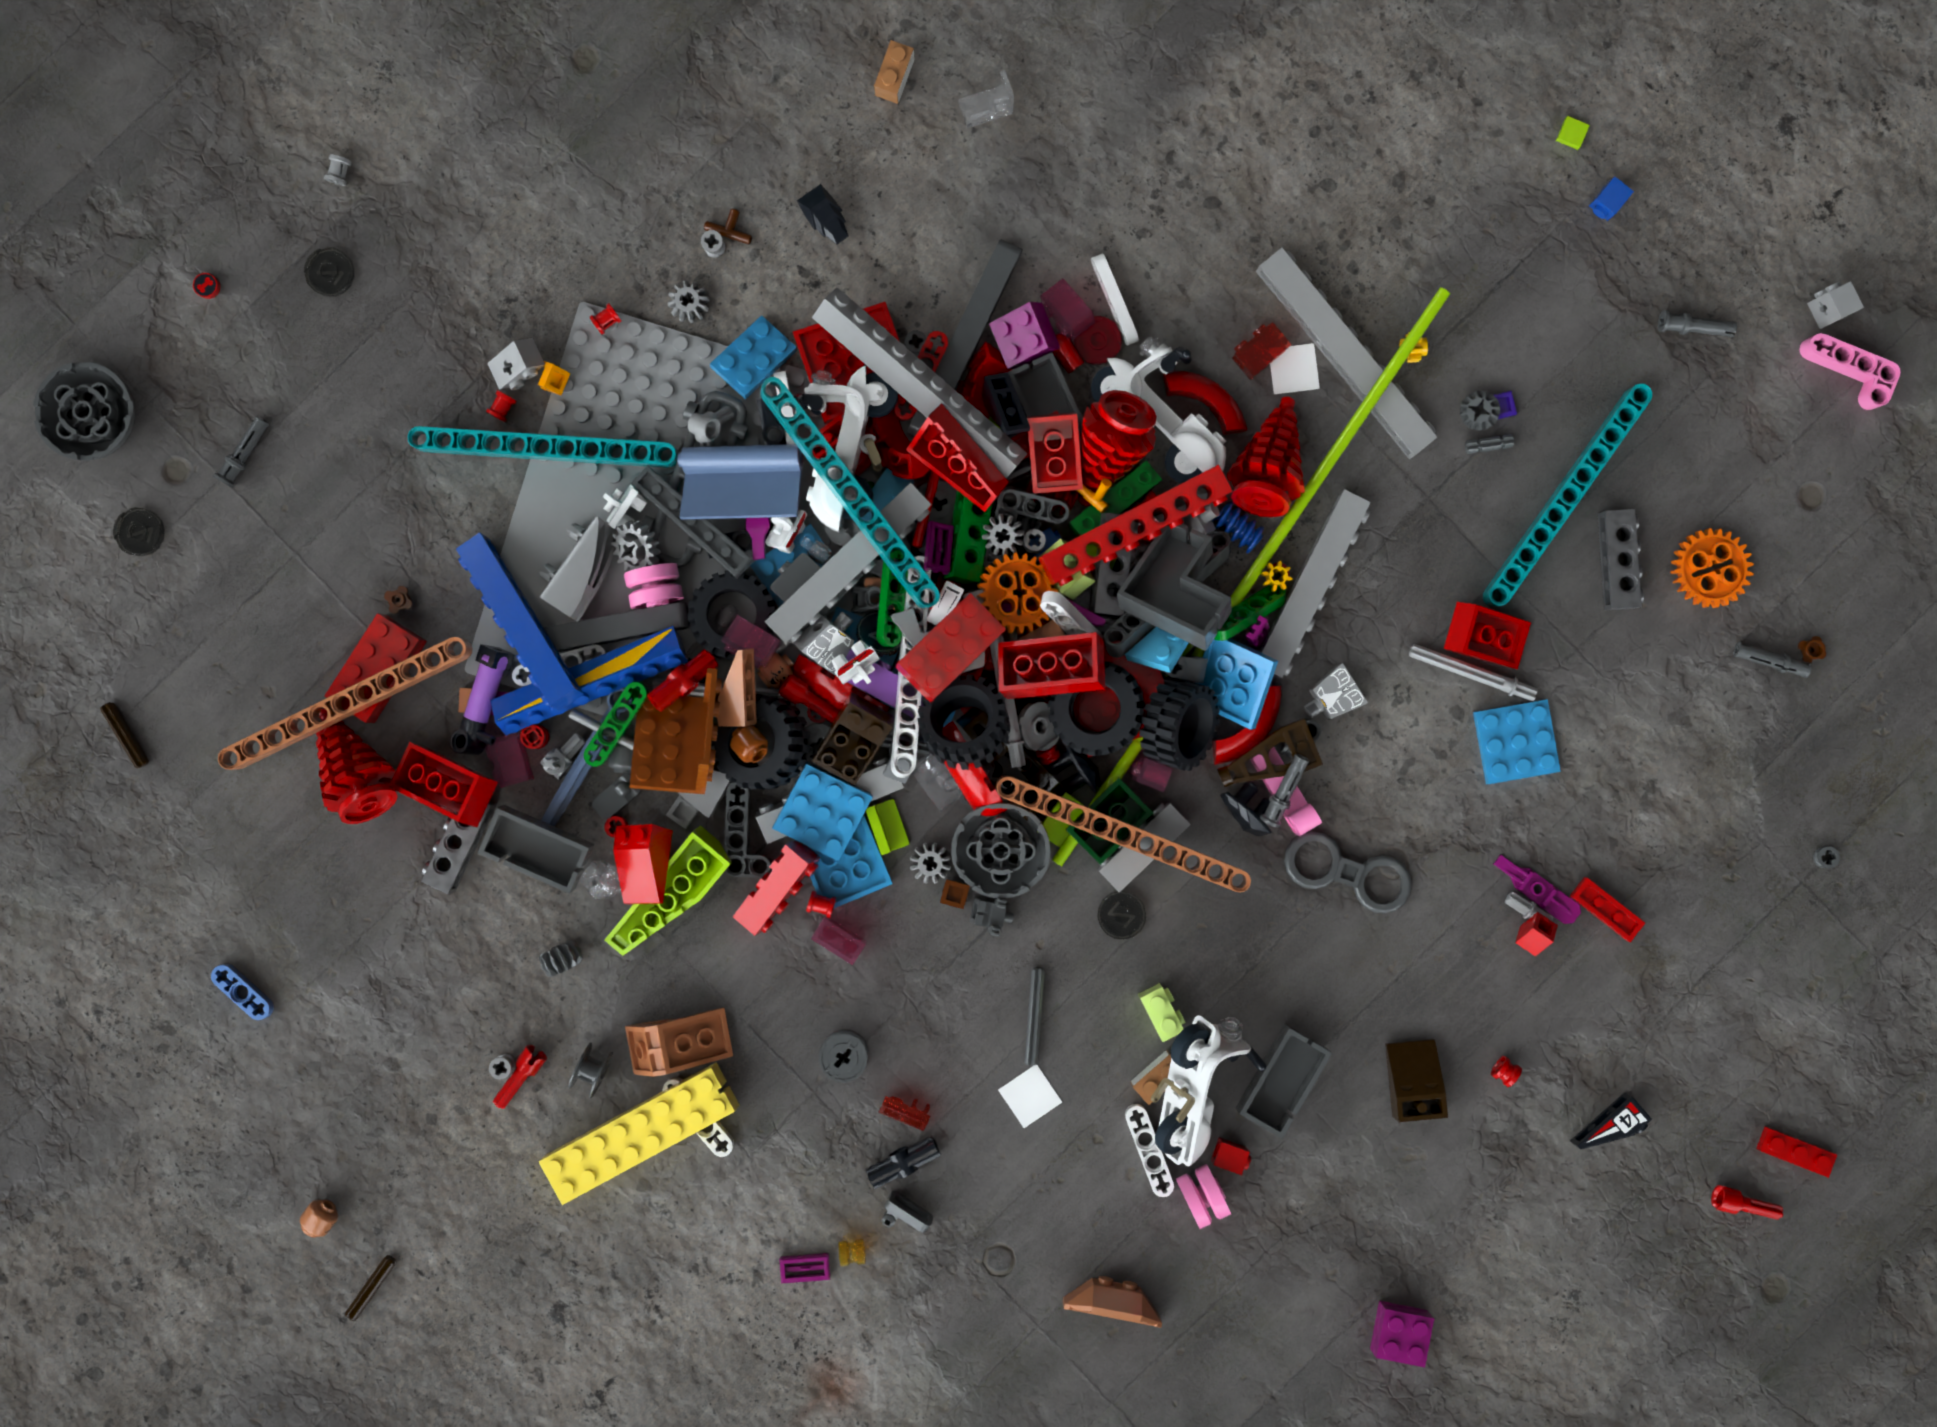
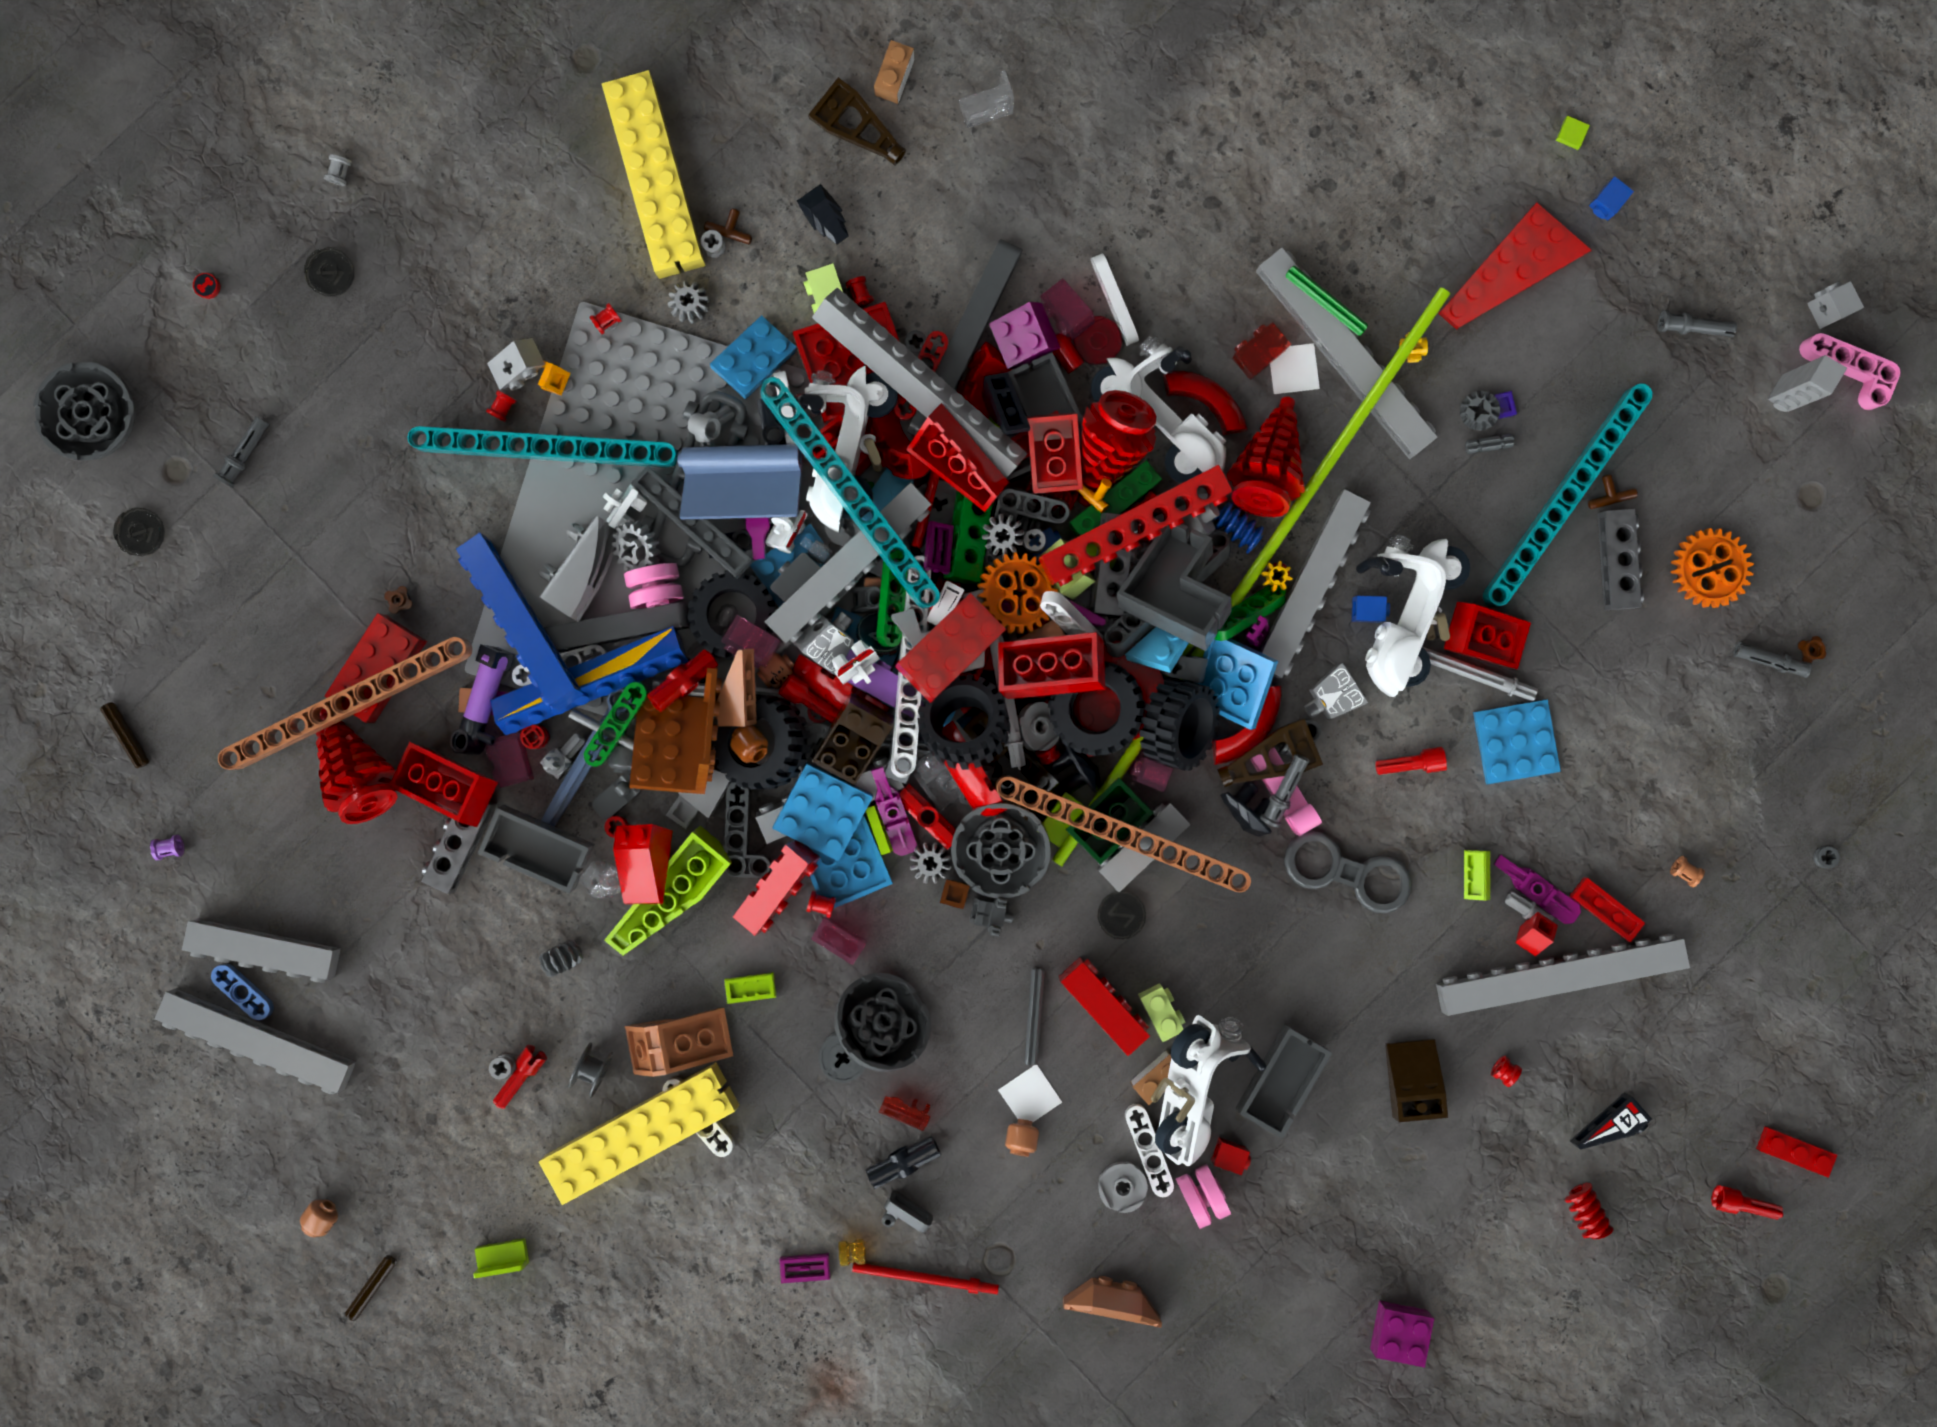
none -> medium lavender bush [150,835,184,860]
none -> light grey brick [155,989,356,1094]
none -> light grey brick [182,919,341,983]
none -> lime panel [473,1238,529,1278]
none -> light yellow piece [601,70,706,279]
none -> lime plate [724,972,777,1004]
none -> yellowish green brick [803,263,843,314]
none -> dark brown plate [808,77,906,166]
none -> dark grey brick [834,973,931,1072]
none -> red bush [845,276,874,307]
none -> red bar [852,1262,999,1295]
none -> magenta piece [871,766,917,856]
none -> red piece [899,783,956,850]
none -> nougat head [1005,1119,1039,1157]
none -> red brick [1058,957,1150,1056]
none -> light grey plate [1098,1161,1148,1213]
none -> axle [1285,266,1368,336]
none -> blue brick [1352,596,1390,623]
none -> white piece [1356,535,1470,697]
none -> red piece [1375,747,1447,775]
none -> light grey brick [1436,934,1690,1016]
none -> red wing [1438,202,1592,330]
none -> lime plate [1464,850,1490,901]
none -> red piece [1564,1183,1614,1239]
none -> reddish brown piece [1588,474,1638,510]
none -> nougat bush [1670,856,1705,887]
none -> light grey brick [1767,355,1847,412]

